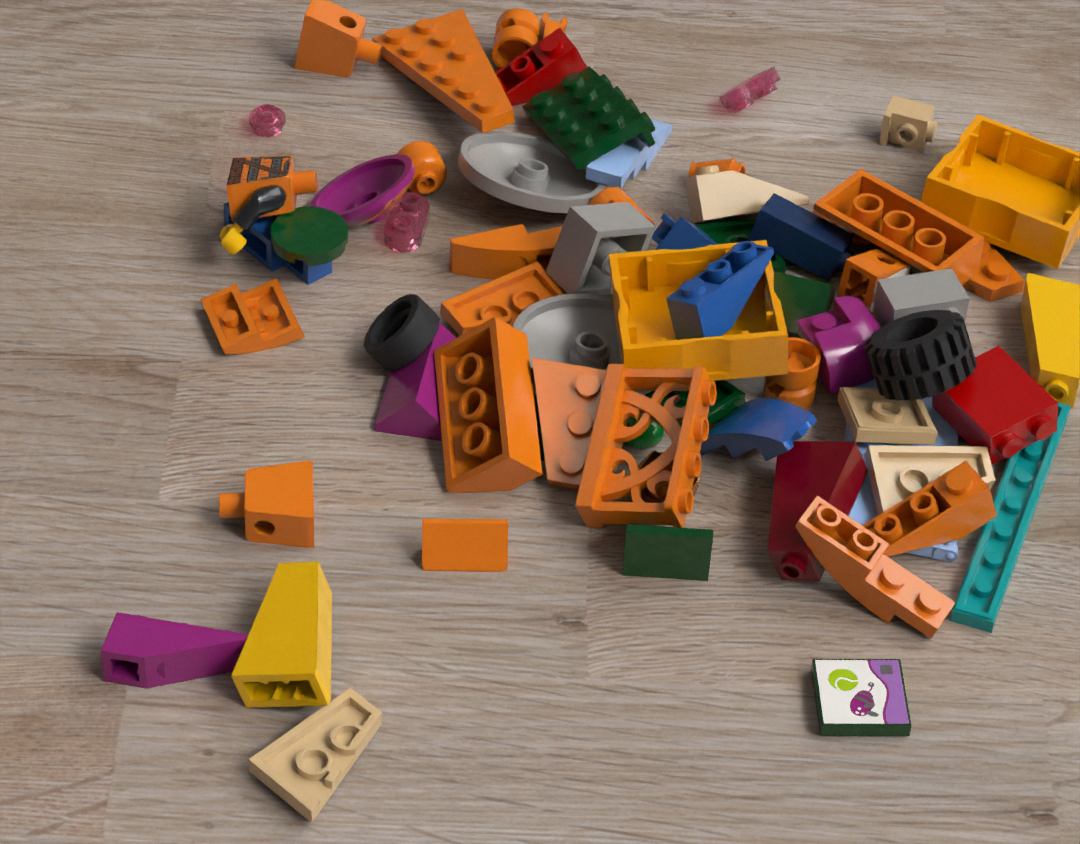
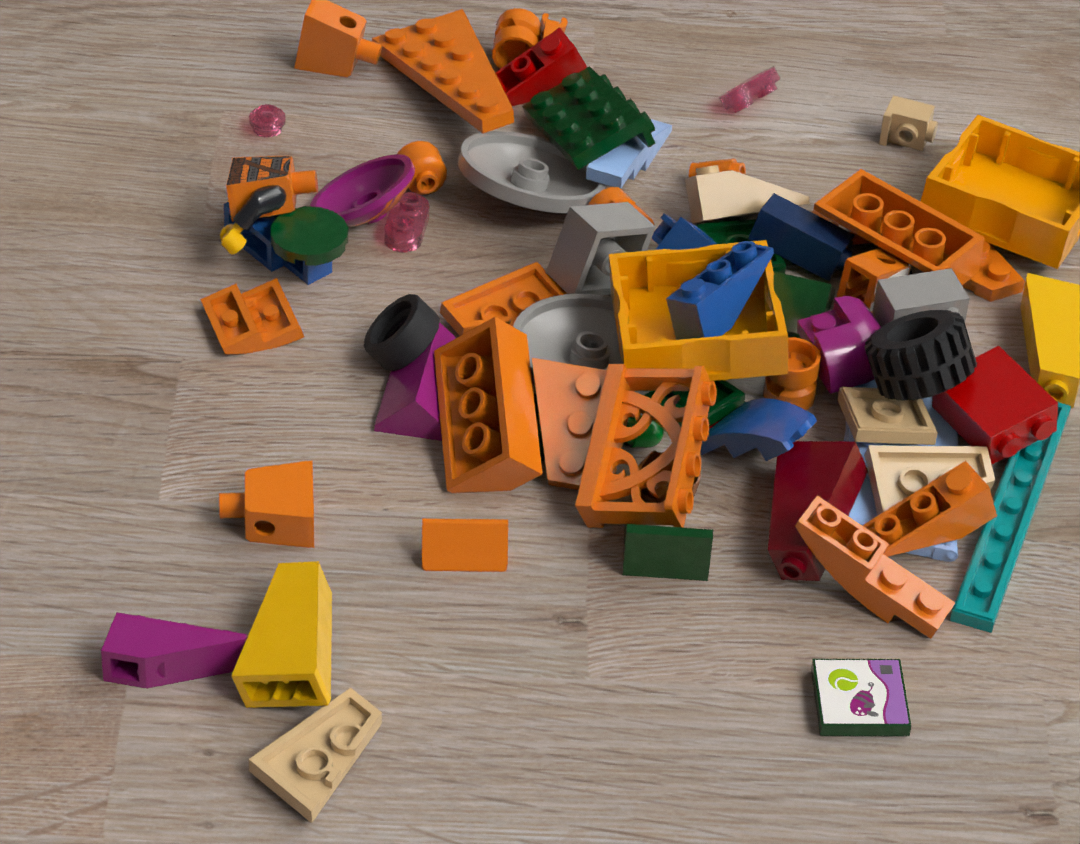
orange slope [449,224,563,280] -> none

